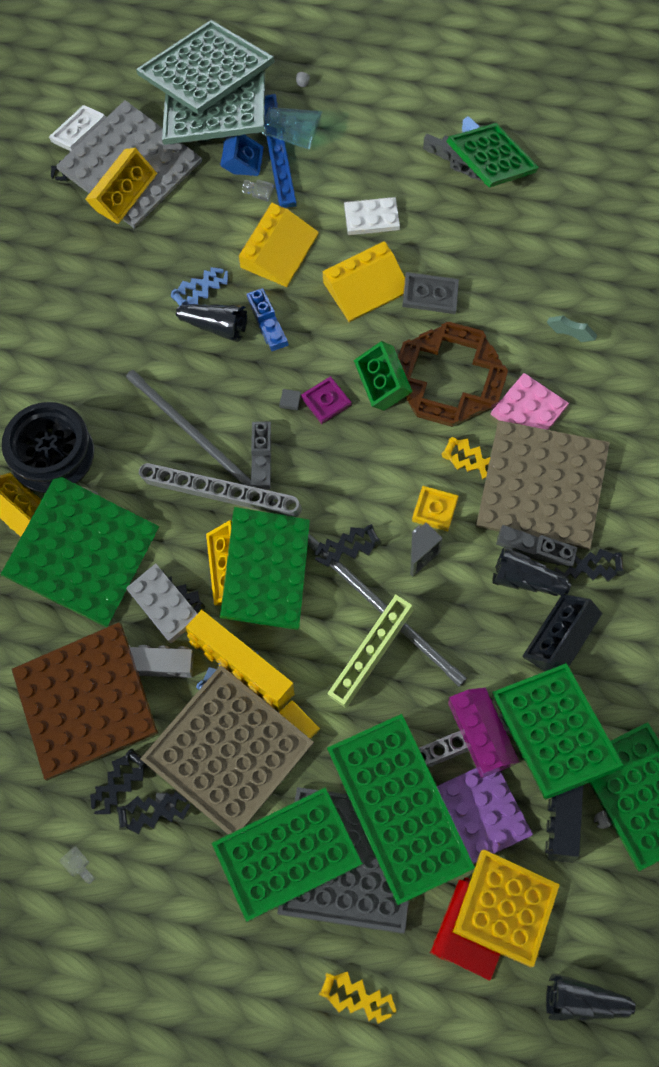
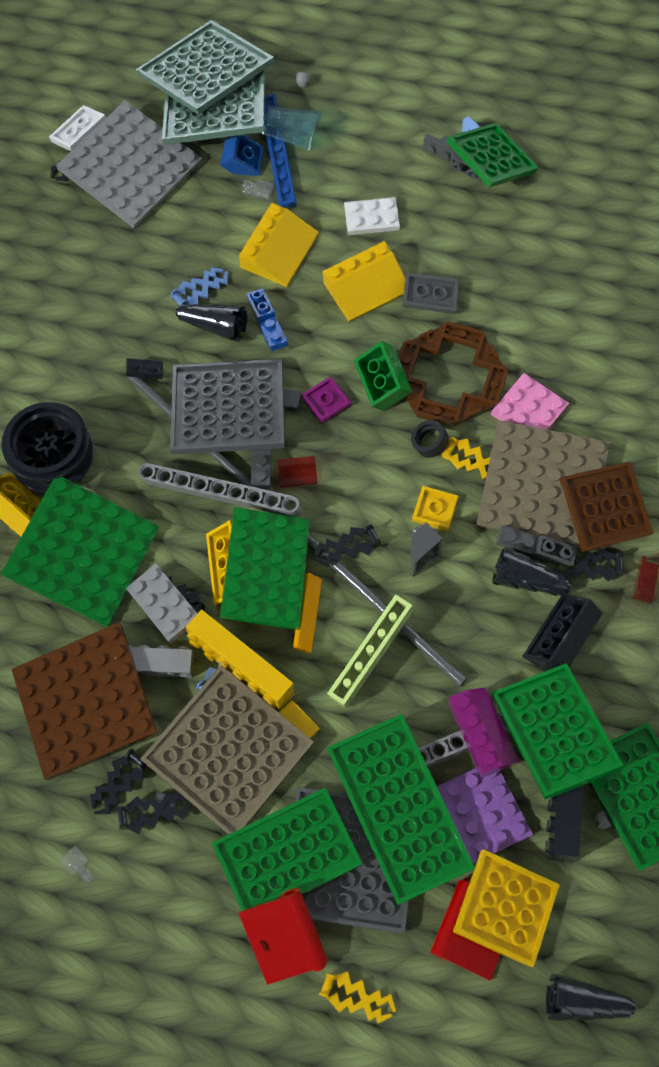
yellow slope [85,148,158,224] -> none
sand green tile [547,315,597,342] -> none
none -> black plate [126,358,163,379]
none -> dark grey plate [170,359,285,454]
none -> red door [238,888,328,985]
none -> clear red panel [277,456,317,488]
none -> light orange tile [293,573,322,654]
none -> black tyre [411,420,449,458]
none -> reddish brown plate [559,461,654,552]
none -> clear red panel [632,555,659,603]

